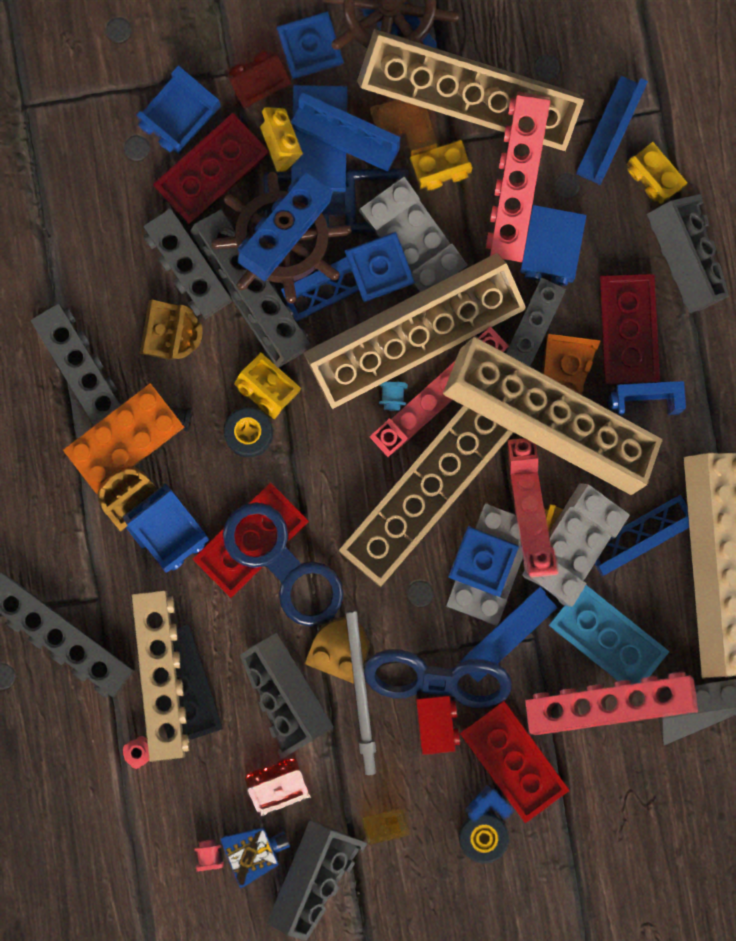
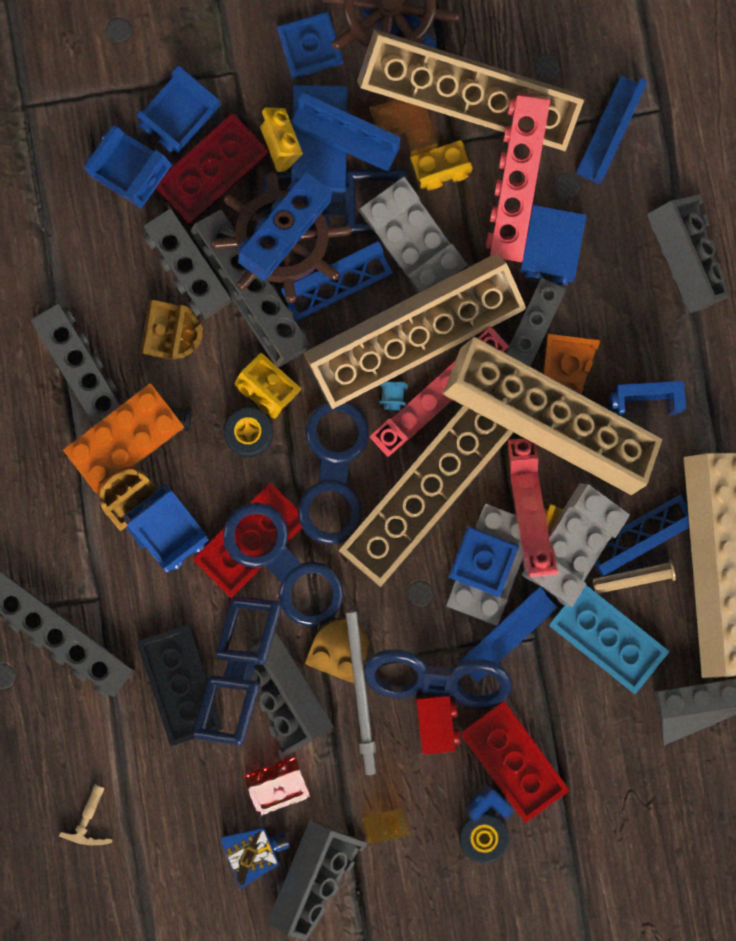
coral brick [123,736,150,769] -> none
tan brick [132,591,189,761] -> none
coral brick [194,839,224,871] -> none
clear red bracket [226,50,291,108] -> none
blue tile [345,232,415,302] -> none
coral brick [525,672,698,735] -> none
dark red plate [599,274,660,385] -> none
yellow bracket [627,142,687,205] -> none
none -> tan piece [59,784,112,845]
none -> blue panel [84,125,172,209]
none -> dark blue bar [193,596,282,746]
none -> dark blue bar [298,401,369,544]
none -> tan axle [592,559,676,594]

